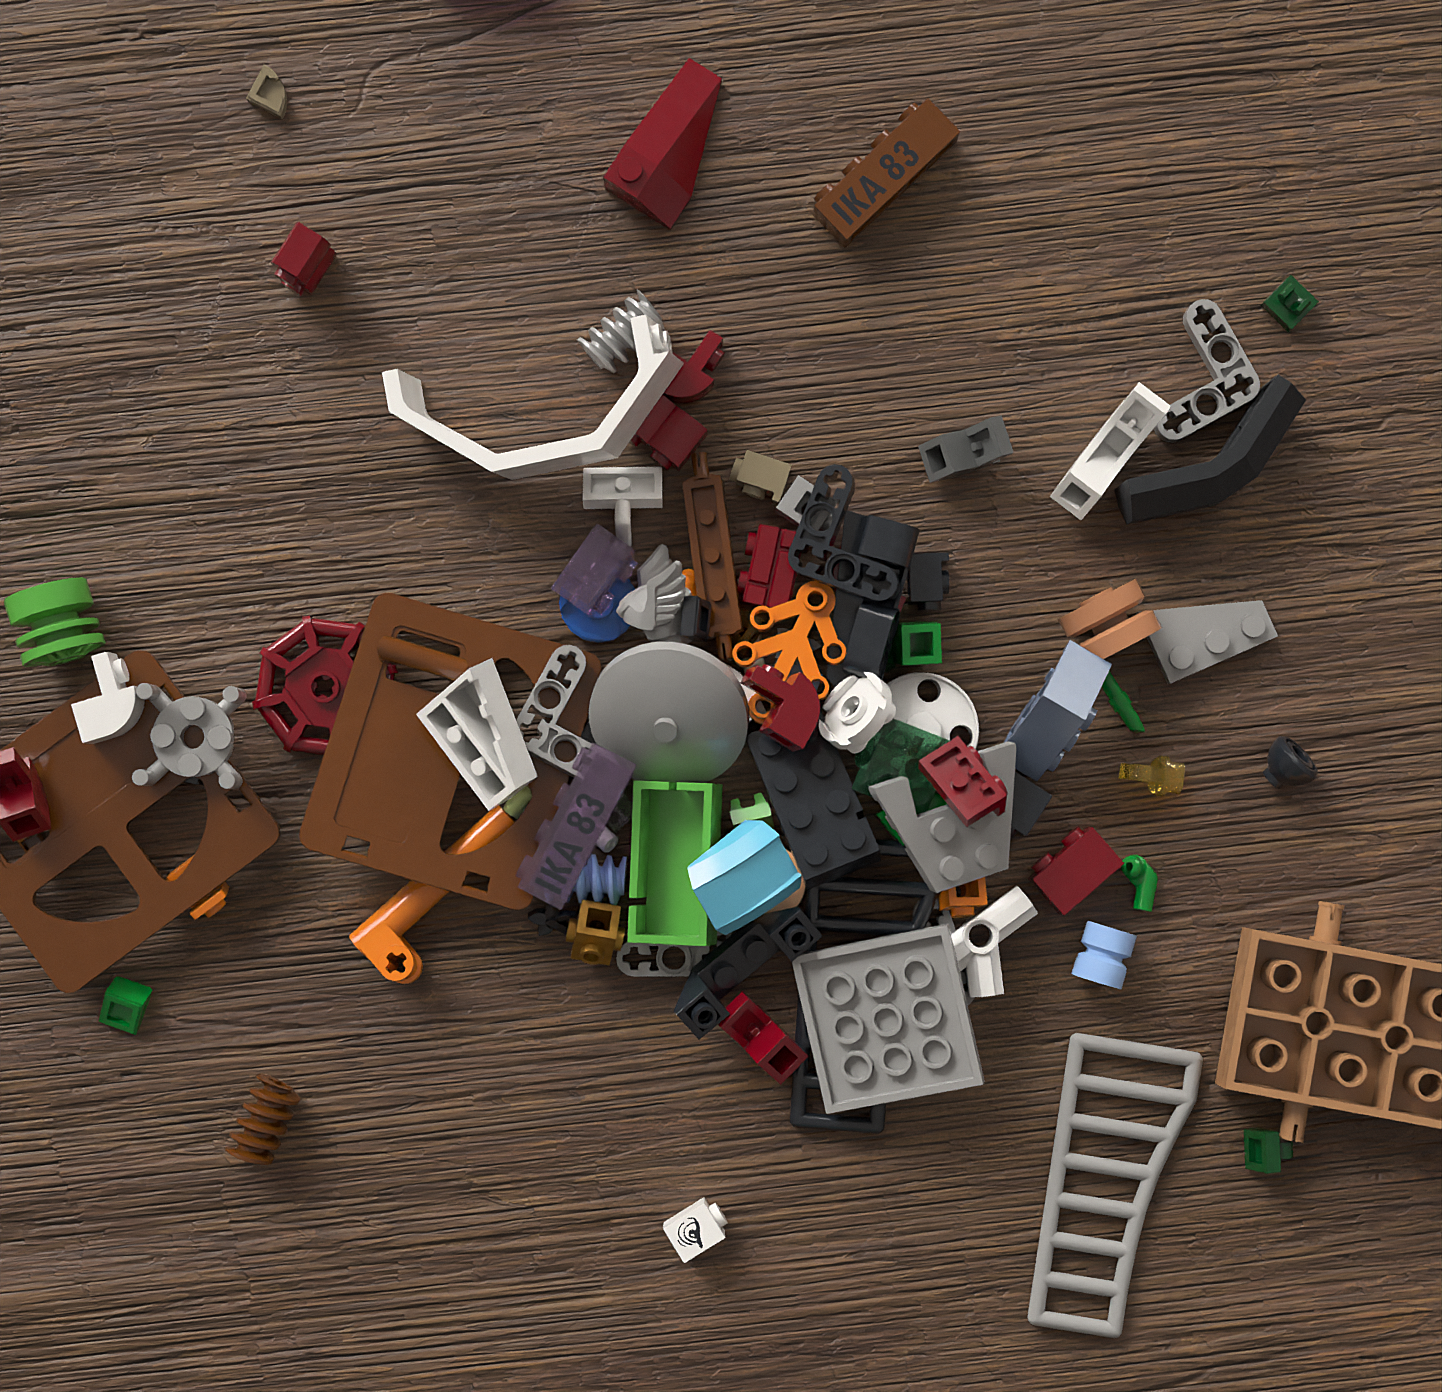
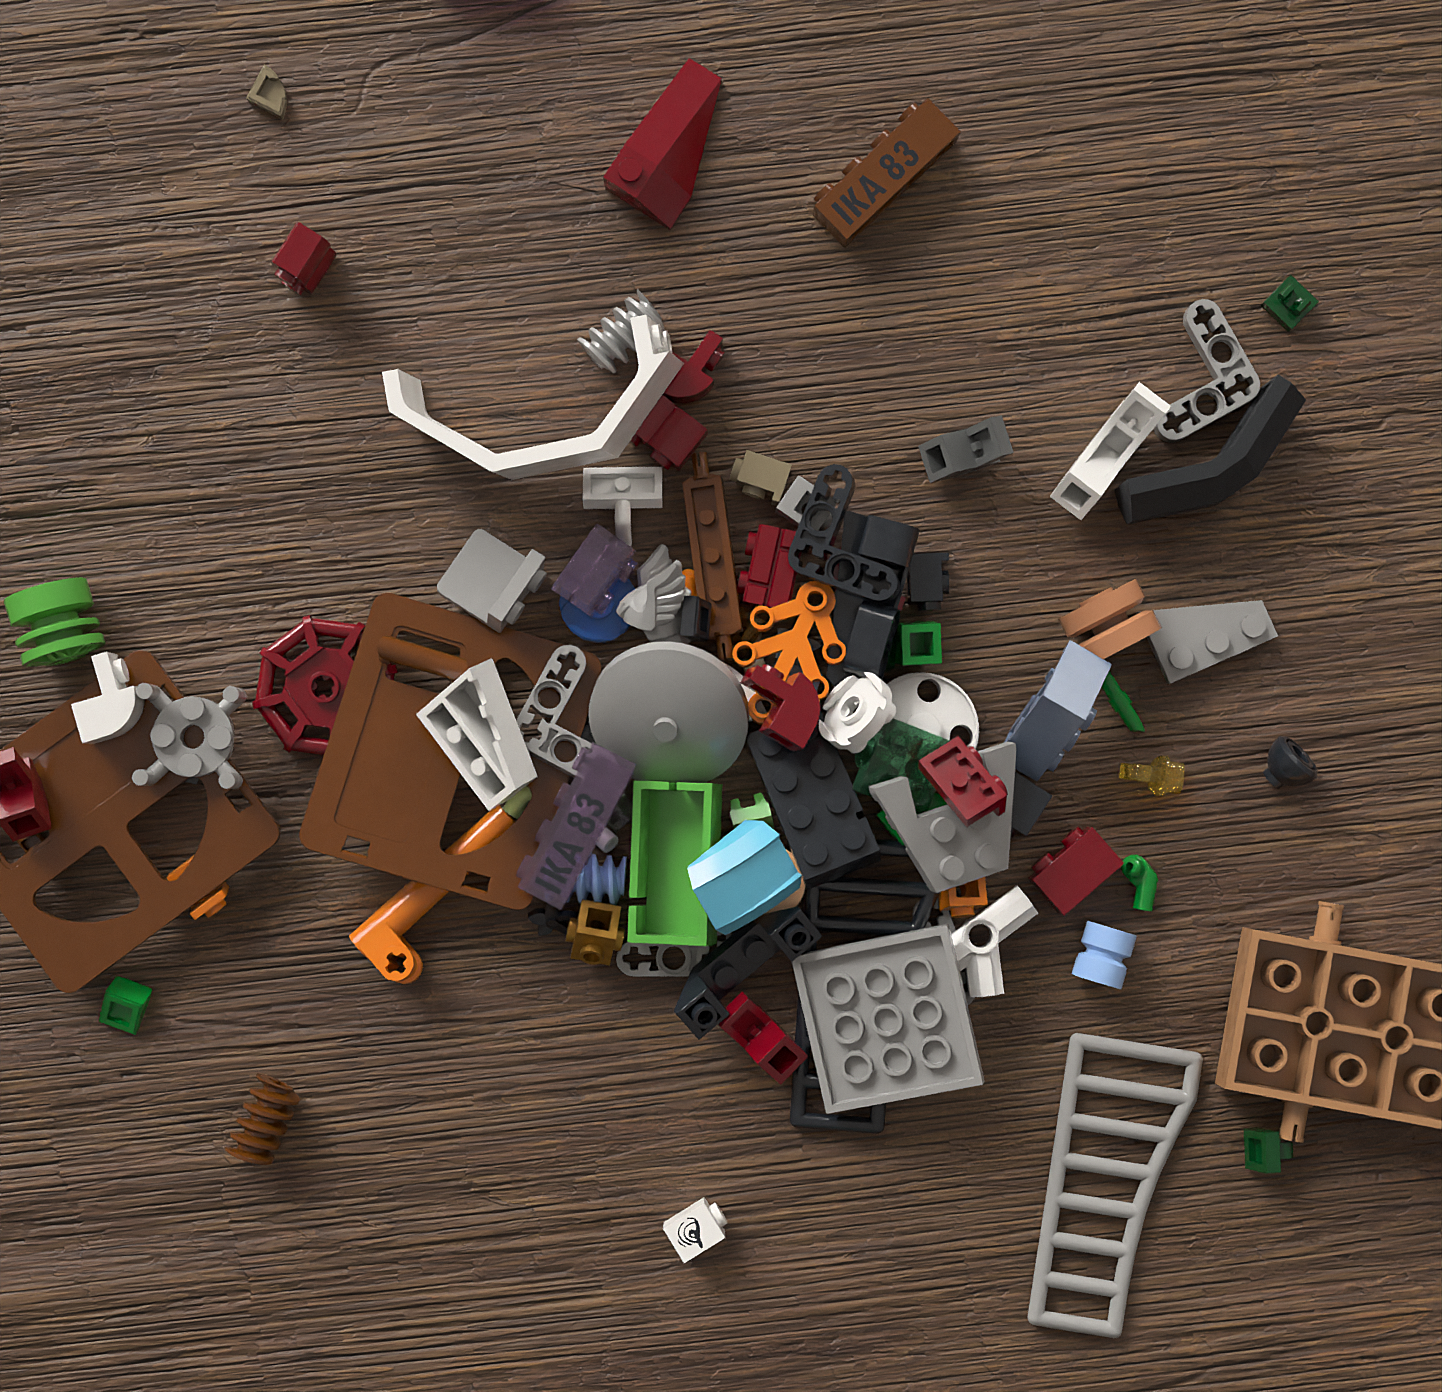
none -> light grey bracket [437,529,547,633]

